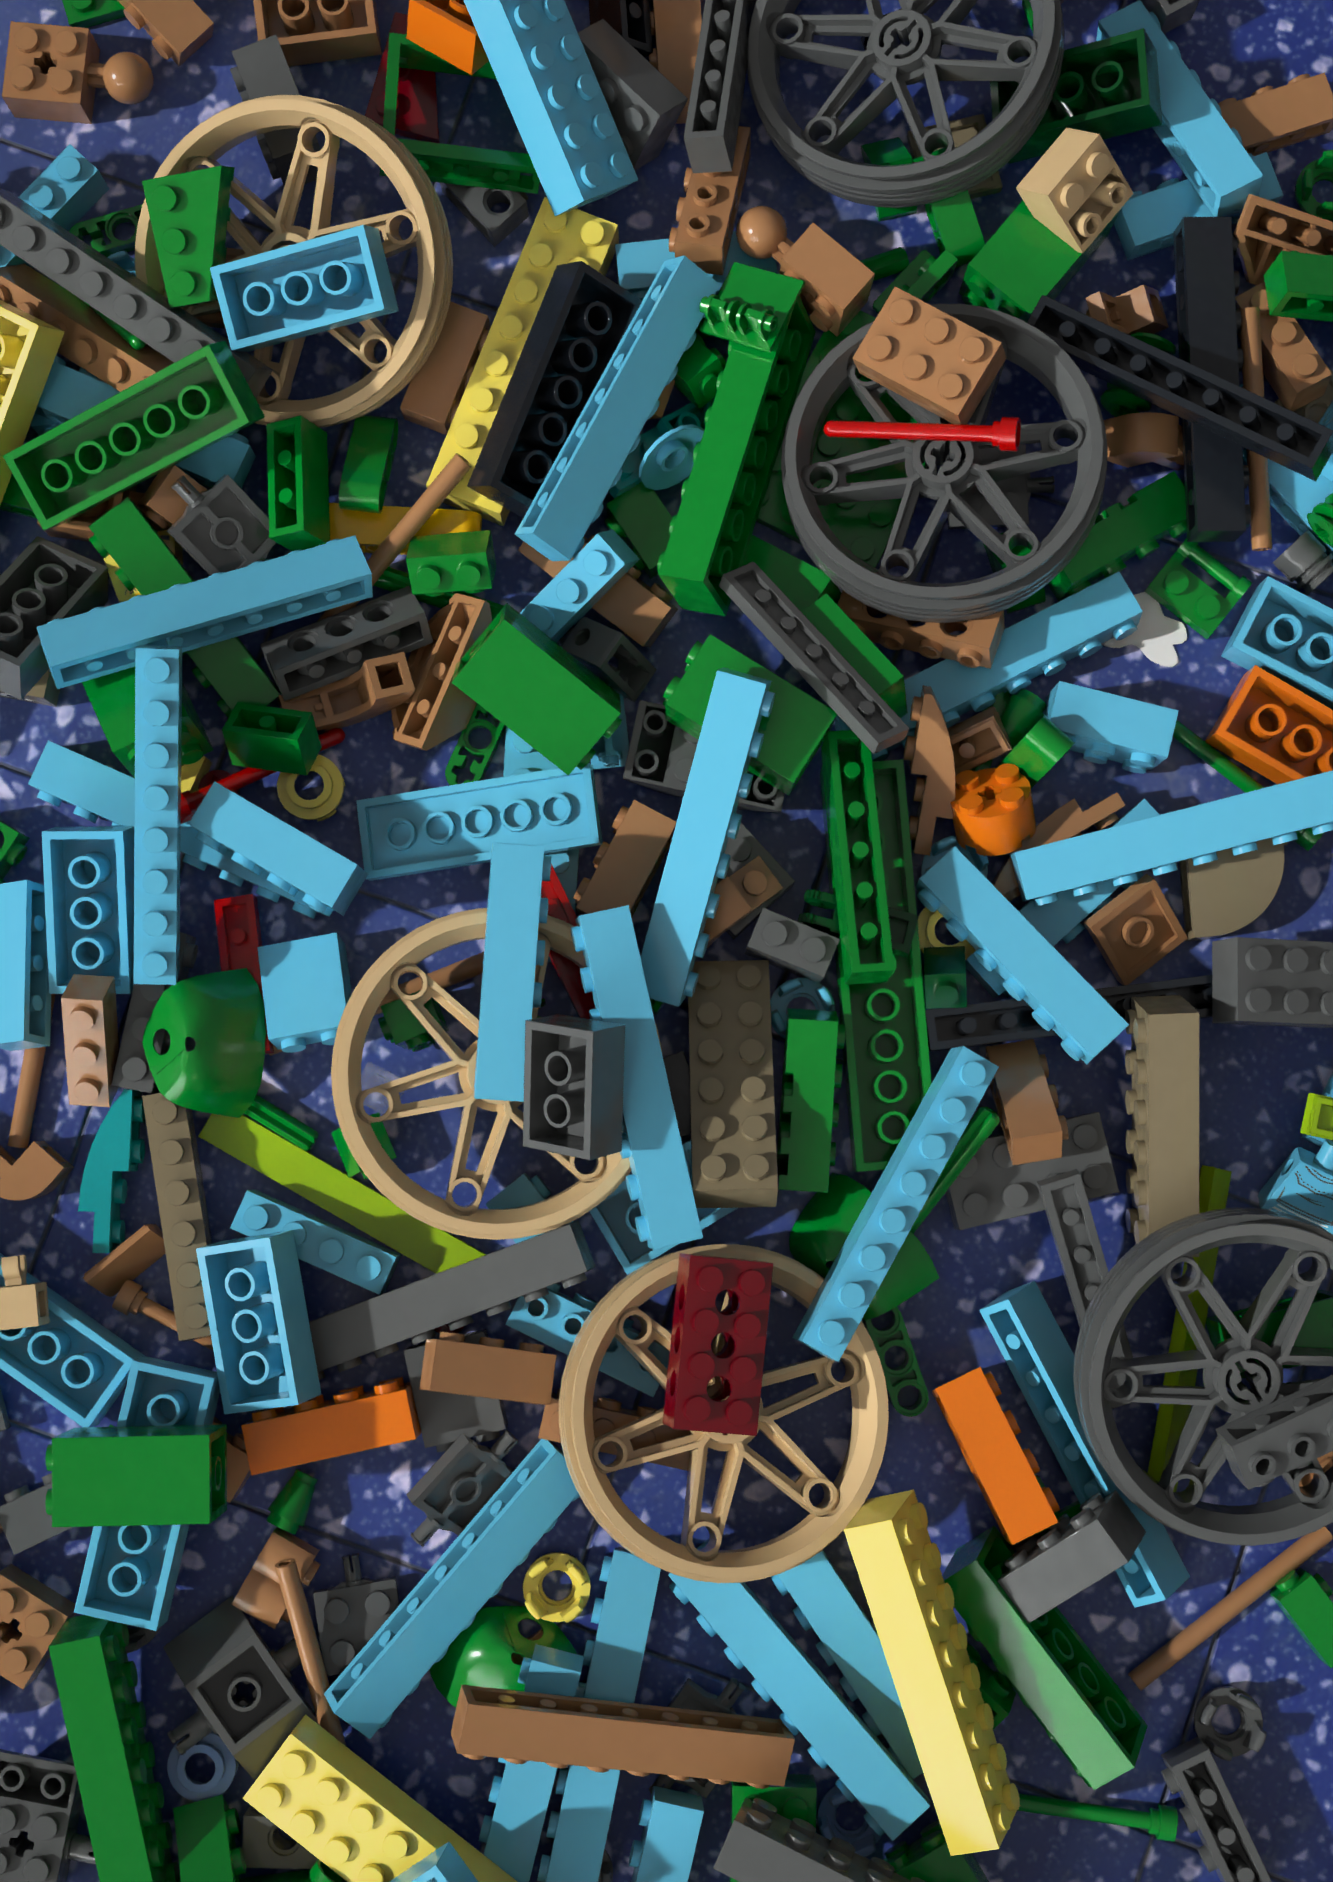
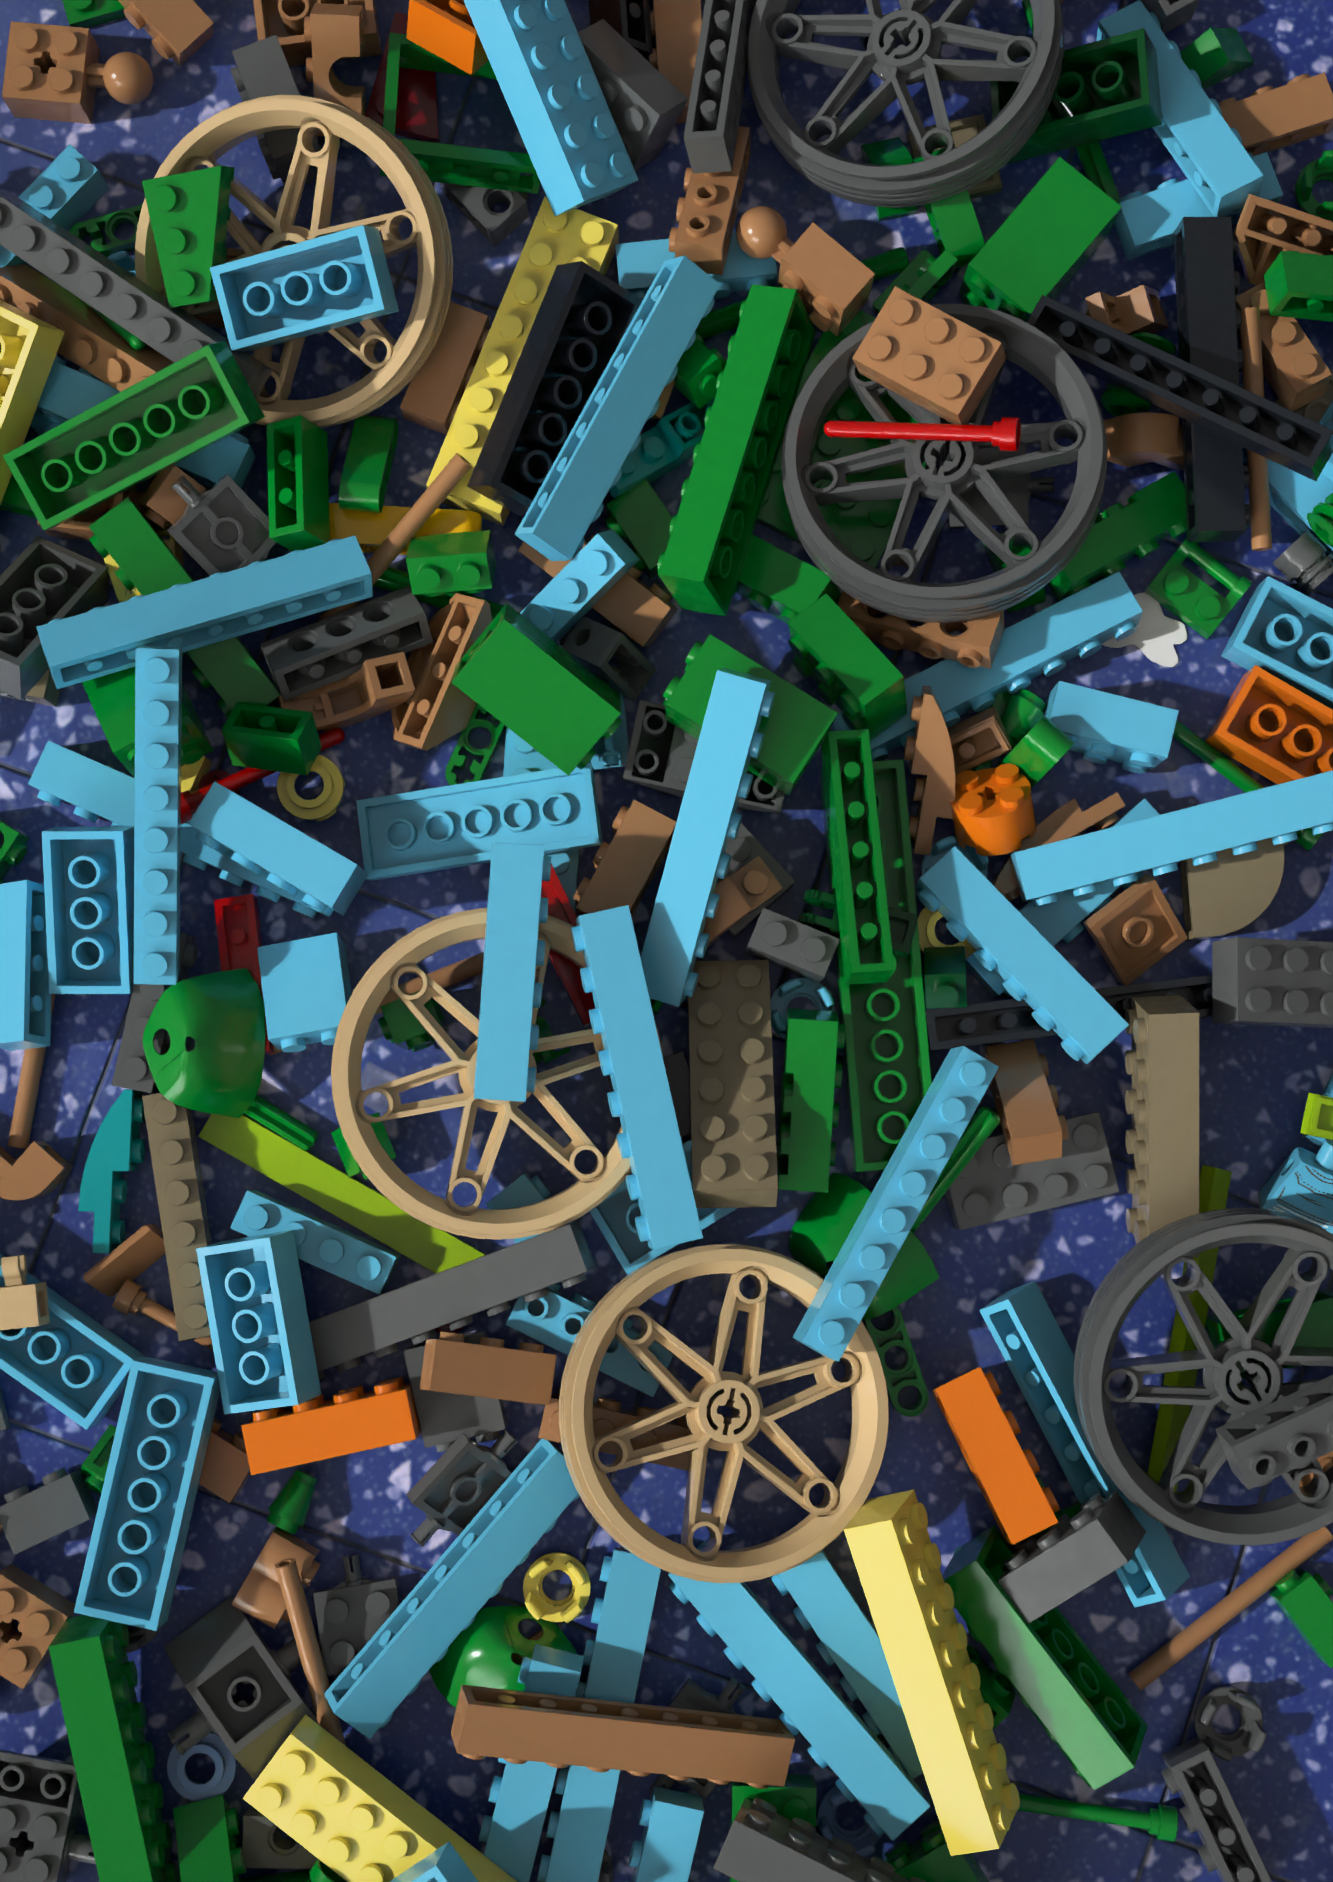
green brick [45,1424,227,1527] -> none
medium nougat brick [61,974,119,1107] -> none
dark grey brick [523,1014,625,1160] -> none
medium azure dish [639,424,704,490] -> none
dark red brick [663,1253,773,1436] -> none
green hinge [699,262,805,353] -> none
dark grey plate [719,562,909,754] -> none
tan slope [1016,127,1134,253] -> none
dark grey plate [1037,1169,1133,1409] -> none
none -> medium nougat arch [304,3,366,136]
none -> green slope [1180,27,1254,90]

